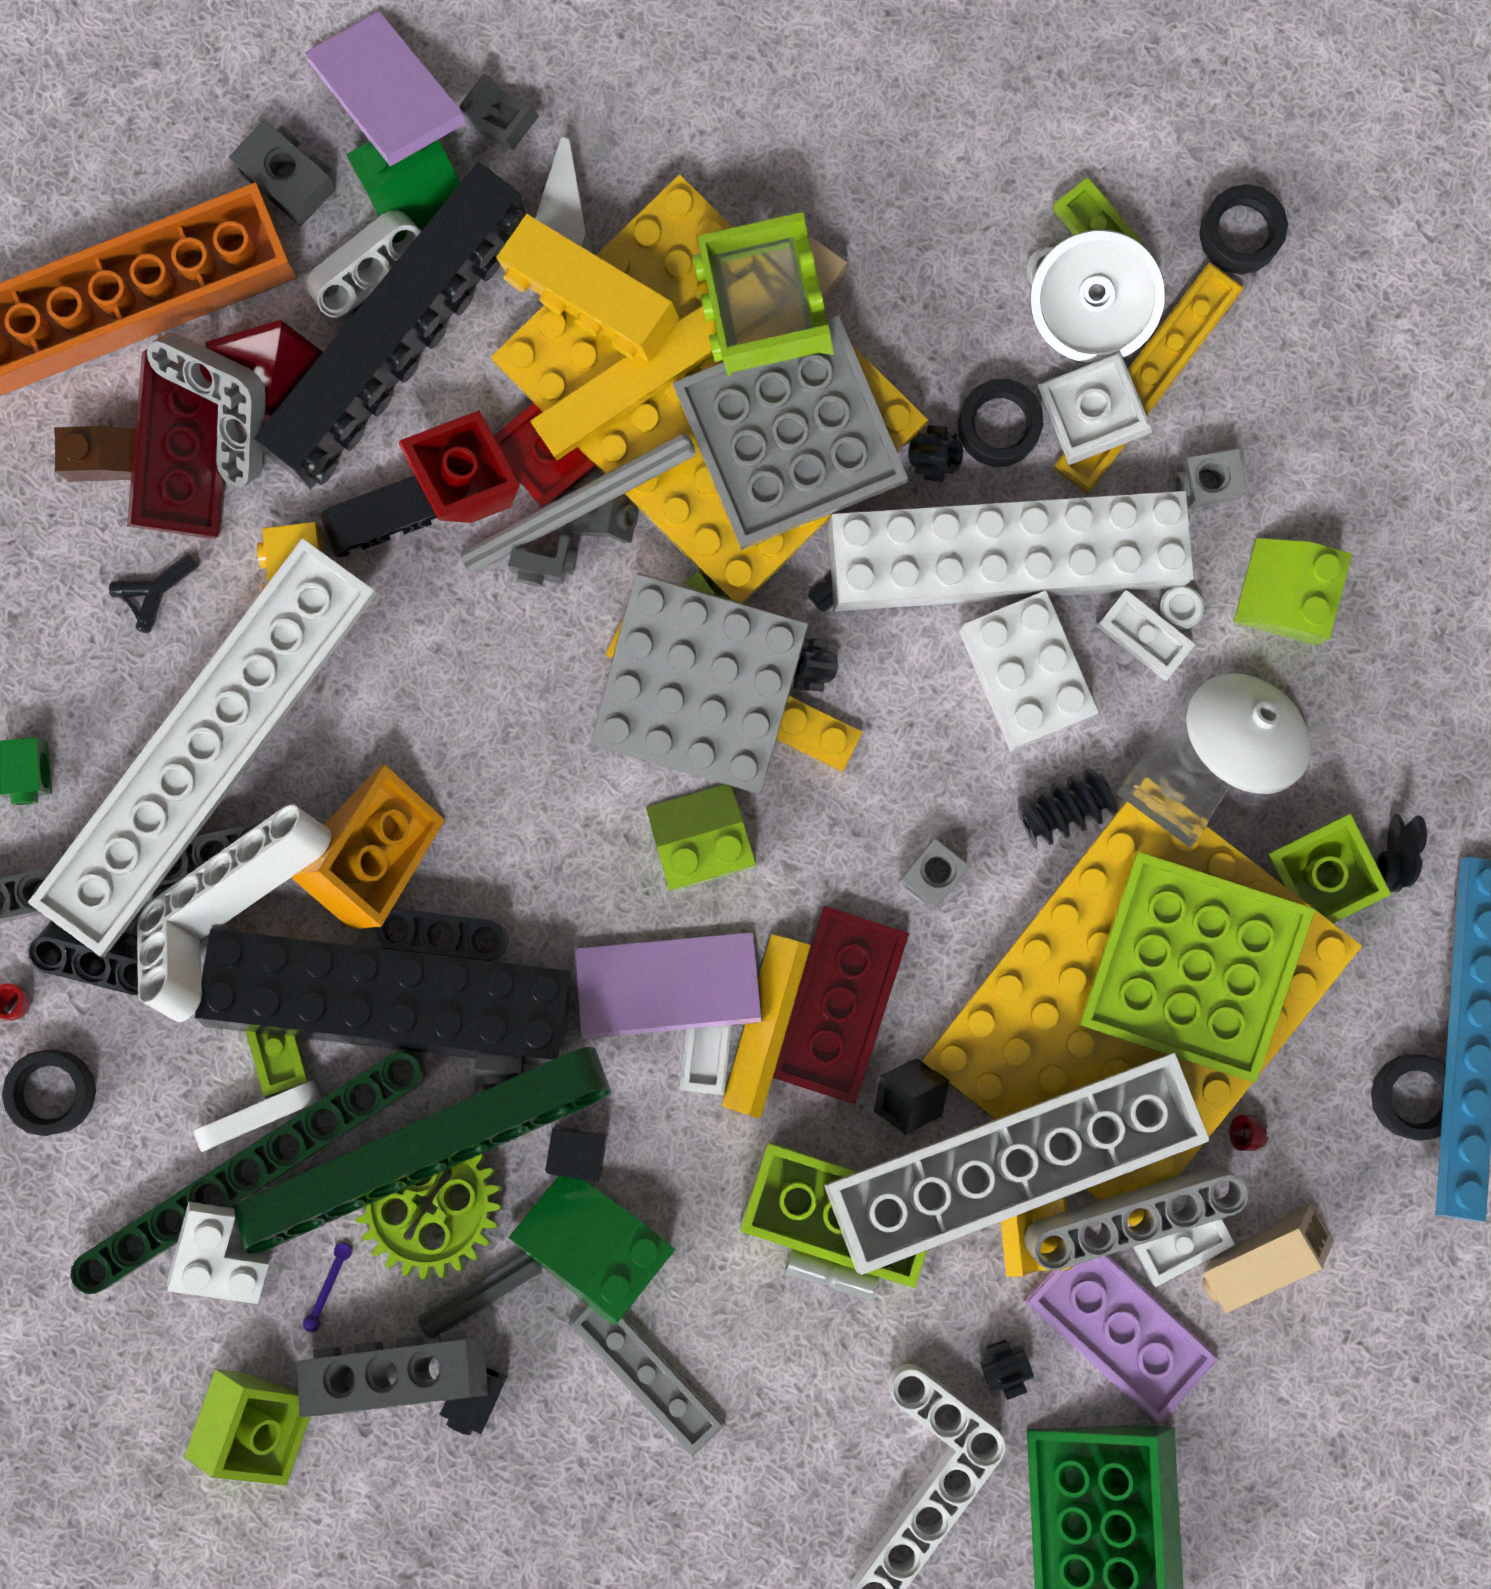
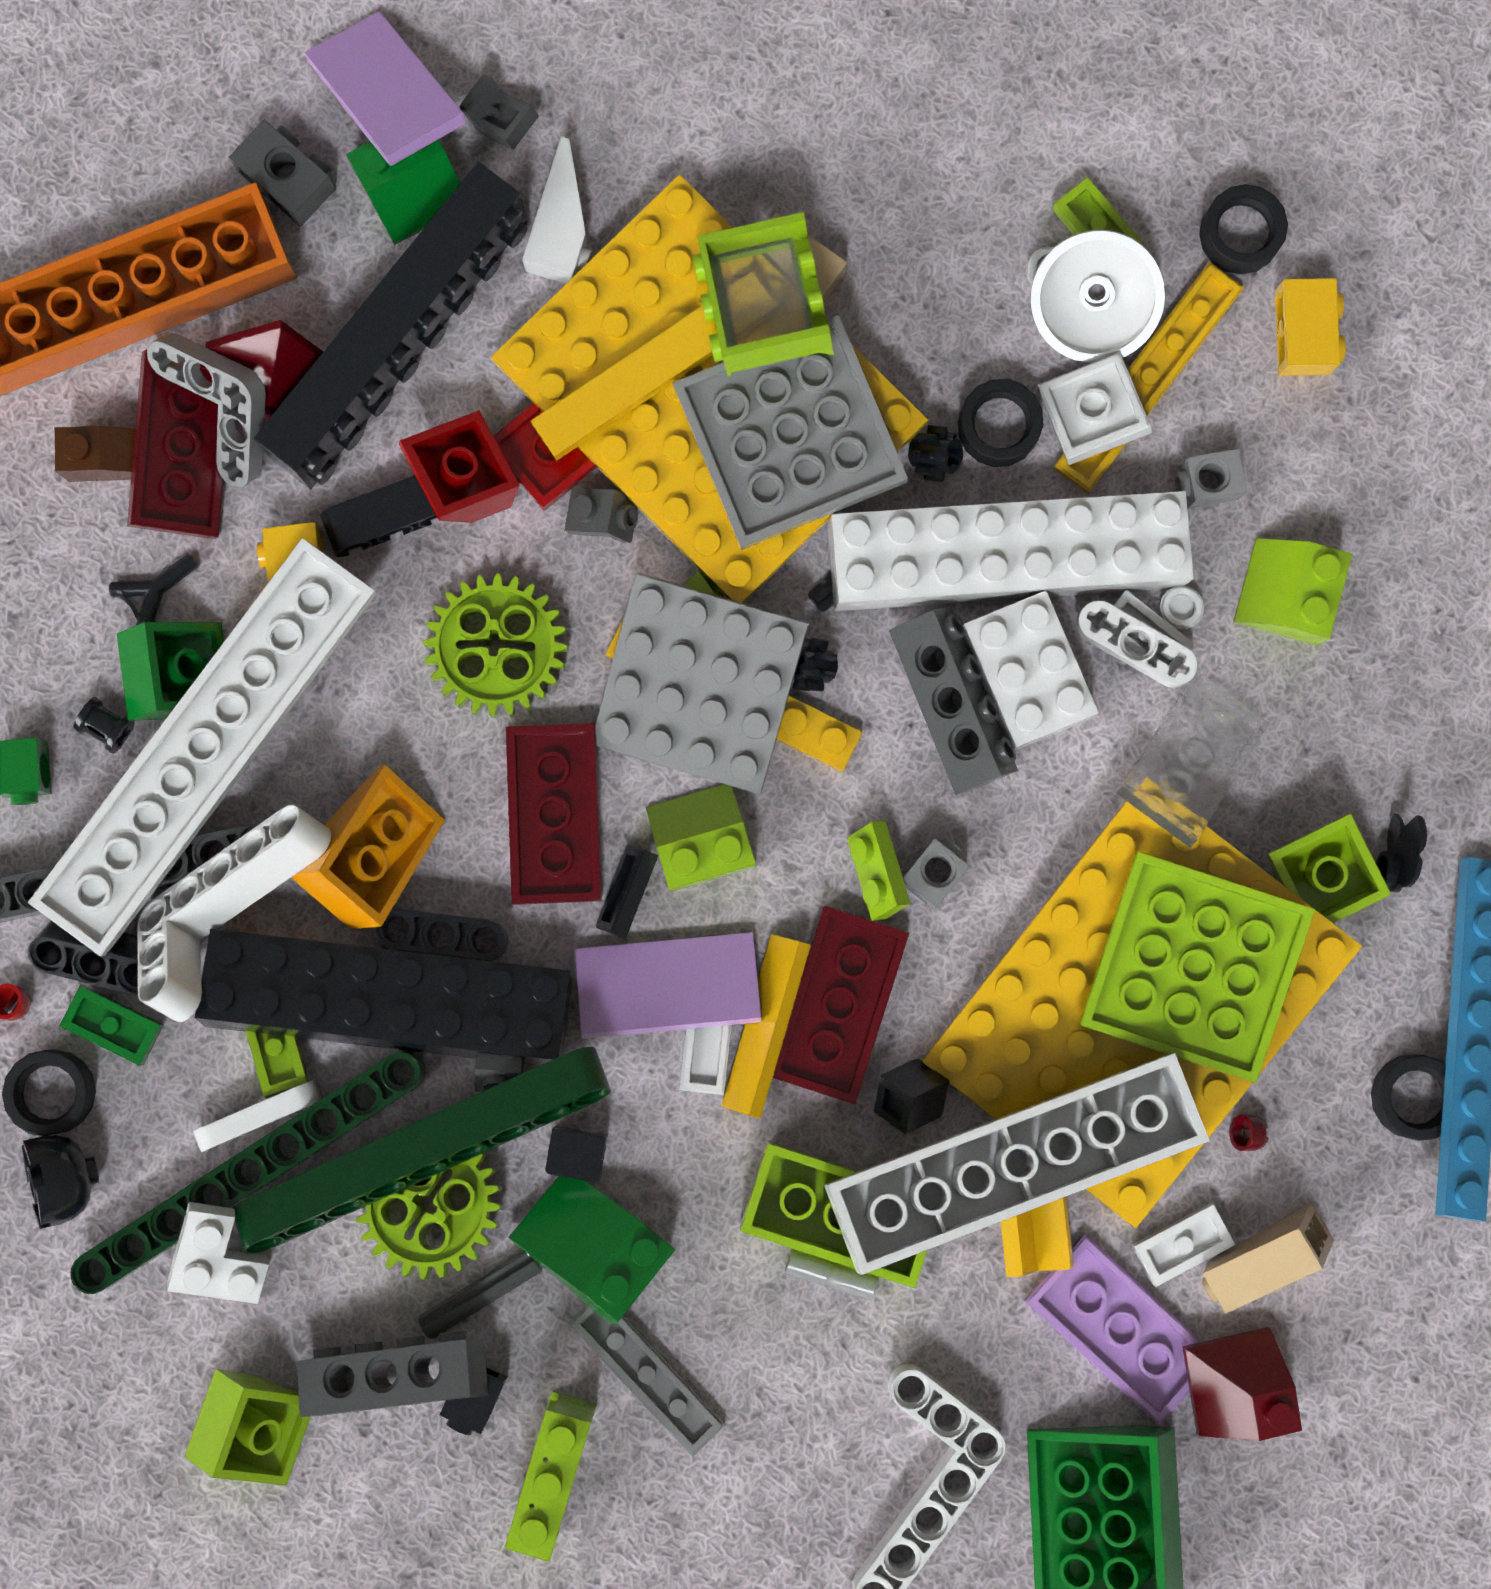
dark purple hinge [302,1242,352,1332] -> none
white beam [306,210,421,318] -> none
light grey axle [460,434,696,572] -> none
yellow brick [496,214,679,362] -> none
dark grey bracket [508,533,578,587] -> none
black gear [979,1339,1034,1400] -> none
black piece [1018,768,1118,850] -> none
light grey beam [1024,1165,1249,1271] -> none
white dish [1186,673,1311,794] -> none
none -> black cylinder [22,1135,99,1229]
none -> green plate [59,986,164,1066]
none -> black bush [73,697,135,754]
none -> green slope [116,622,224,721]
none -> lime gear [423,573,568,719]
none -> lime window [504,1391,597,1562]
none -> dark red plate [506,723,602,905]
none -> black tile [596,845,659,939]
none -> lime plate [847,820,911,921]
none -> dark grey brick [889,607,1018,795]
none -> white beam [1076,601,1197,688]
none -> dark red slope [1182,1327,1302,1441]
none -> yellow brick [1275,278,1346,376]

